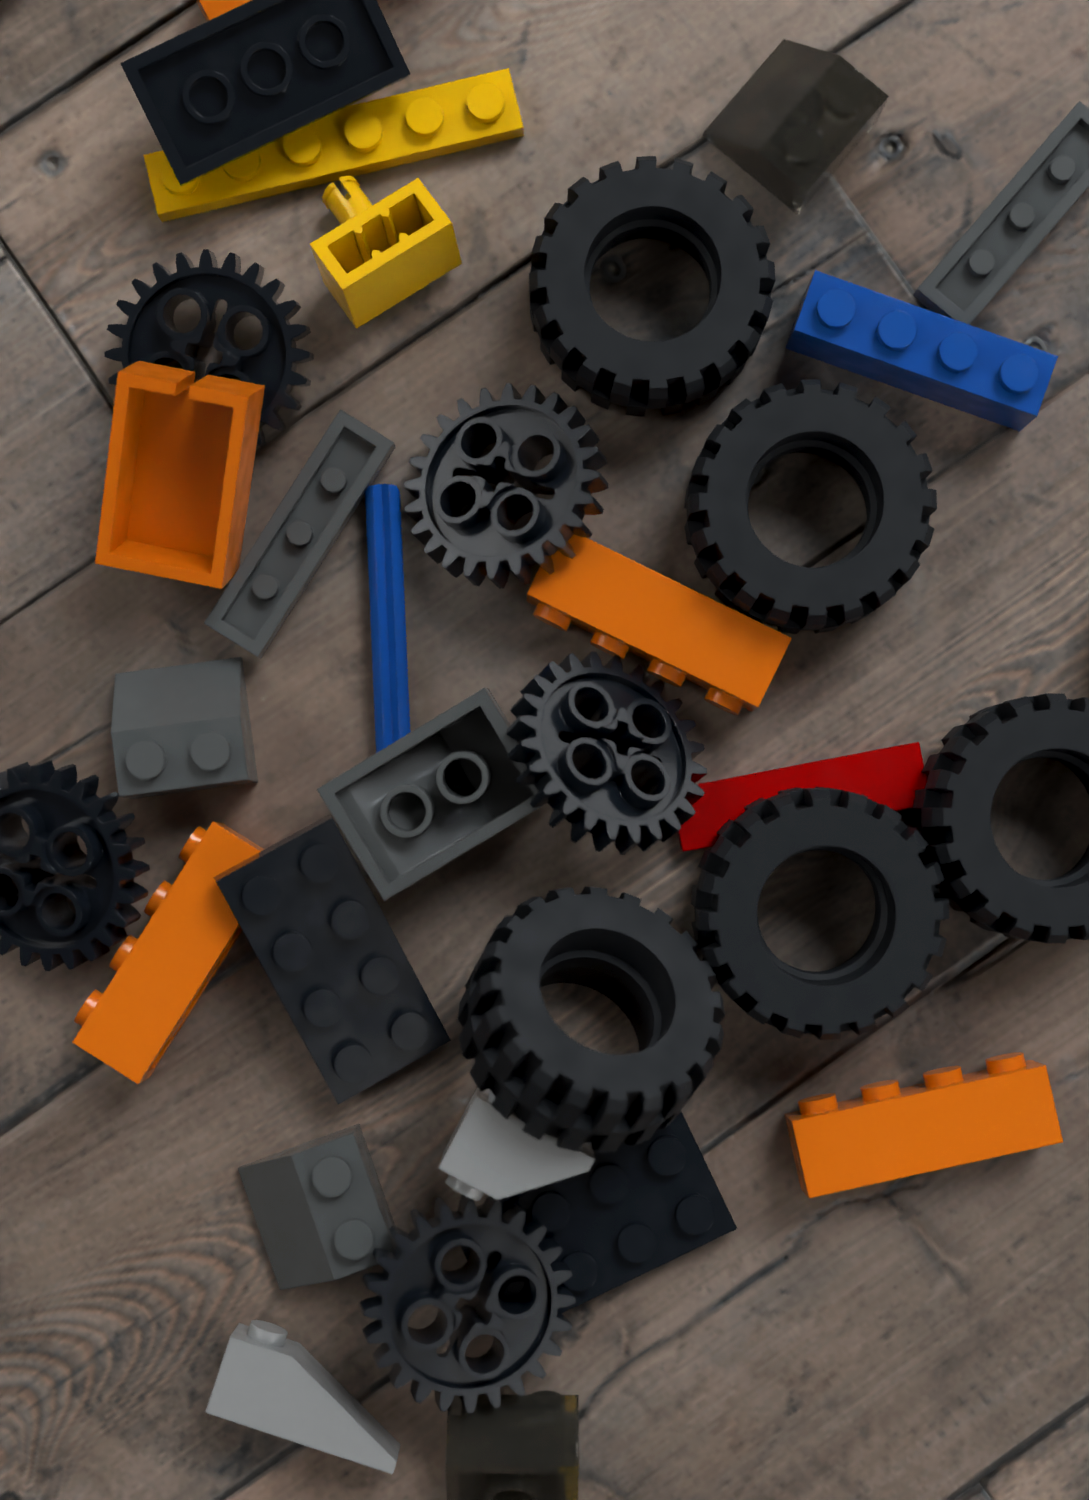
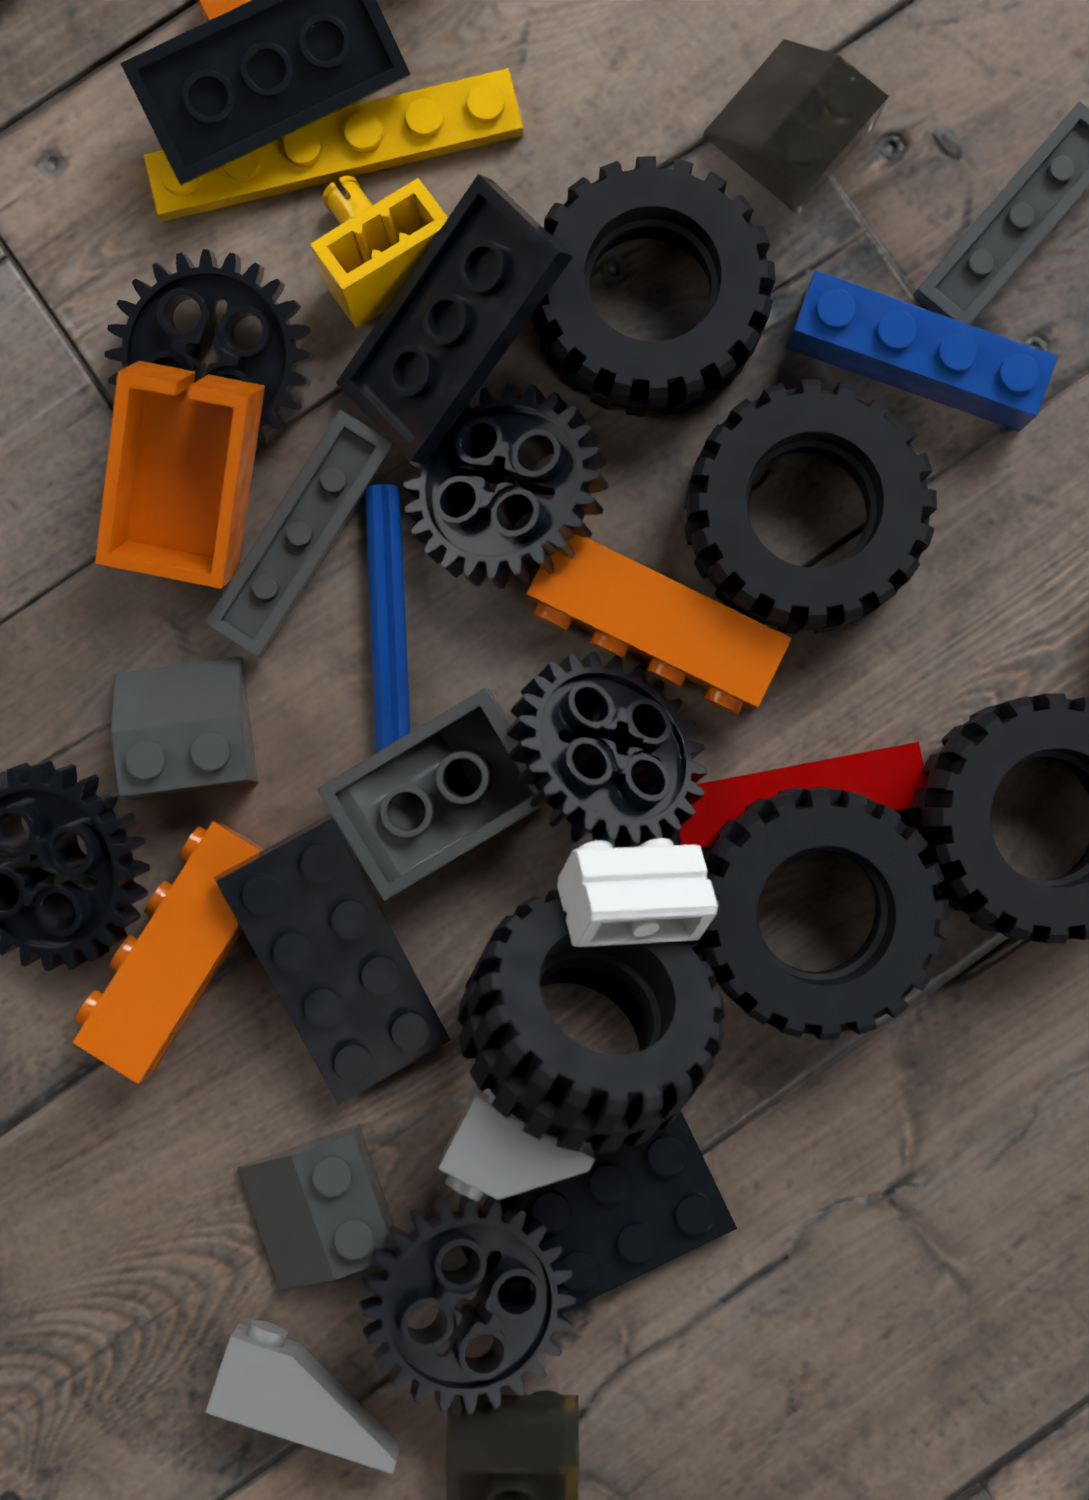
orange brick [784,1052,1063,1198] -> none
none -> black plate [336,174,574,464]
none -> white brick [557,838,718,947]

